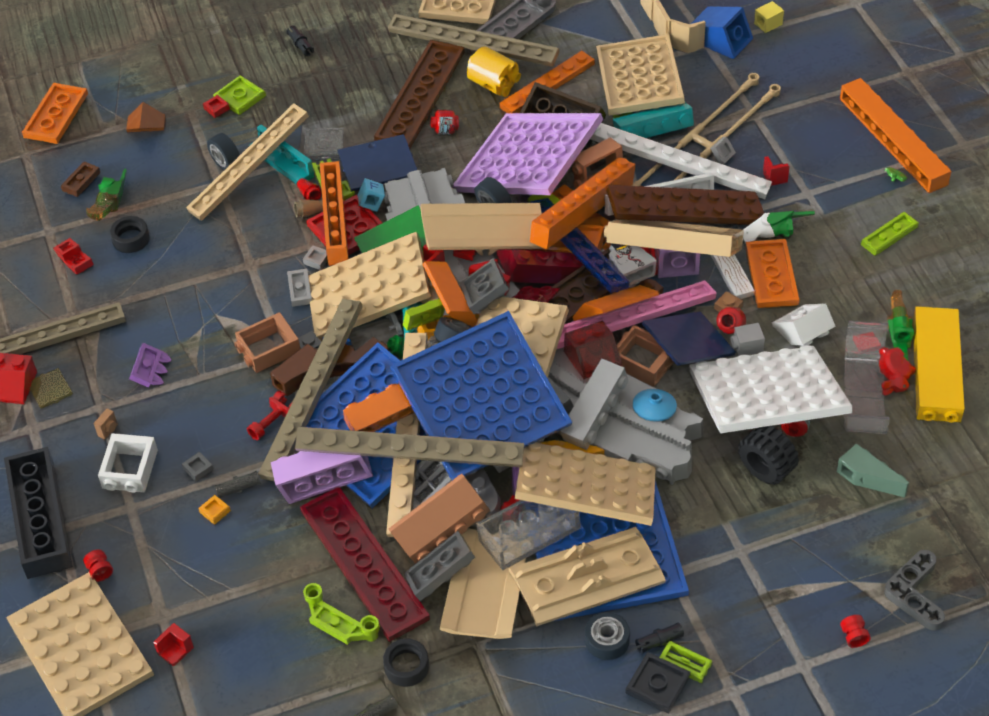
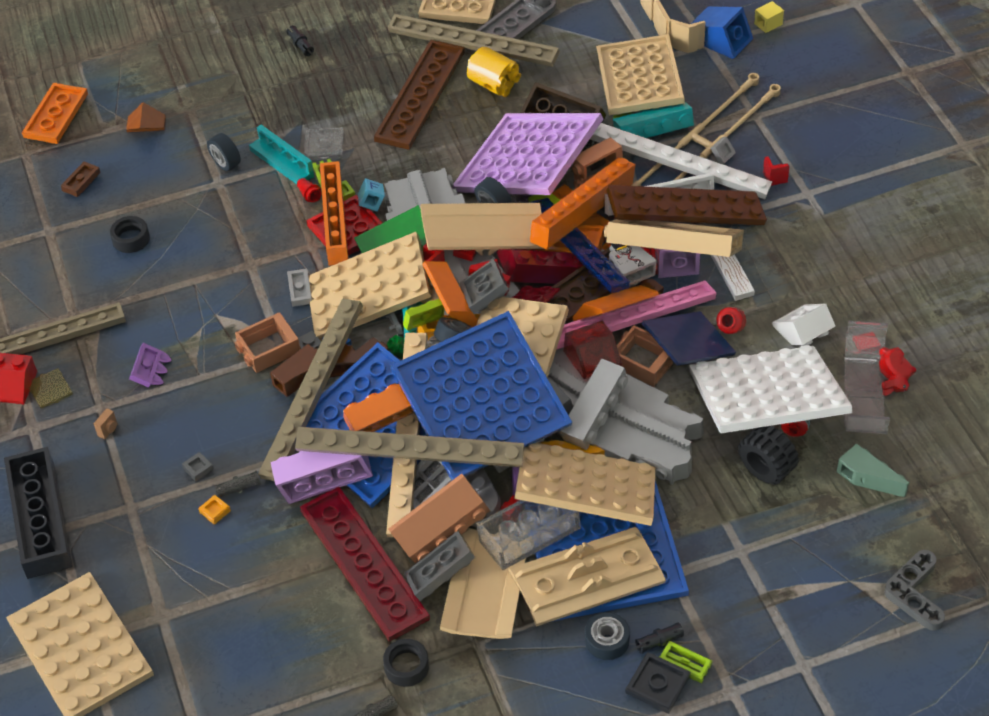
red slope [53,238,94,275] -> none
red wheel [83,549,113,582] -> none
animal [86,169,127,221] -> none
white window [98,434,158,493] -> none
red panel [154,623,194,666] -> none
tan plate [186,103,309,221] -> none
red plate [203,95,230,118] -> none
lime tile [213,75,266,115] -> none
red bar [247,390,292,441] -> none
dark tan cone [294,199,323,218] -> none
light grey plate [303,245,328,270] -> none
lime plate [303,583,380,645] -> none
dark blue piece [337,134,417,192] -> none
red head [430,110,459,135] -> none
orange plate [500,51,595,113] -> none
dark azure dish [633,389,677,421] -> none
medium nougat plate [714,291,743,312] -> none
light grey brick [731,323,765,356] -> none
animal [743,211,815,244] -> none
orange plate [745,239,799,308] -> none
orange brick [840,78,951,193] -> none
red wheel [840,615,871,648] -> none
lime tile [861,212,919,256] -> none
bright green plant [884,167,907,182] -> none
green animal [887,290,914,361] -> none
yellow brick [913,307,965,423] -> none

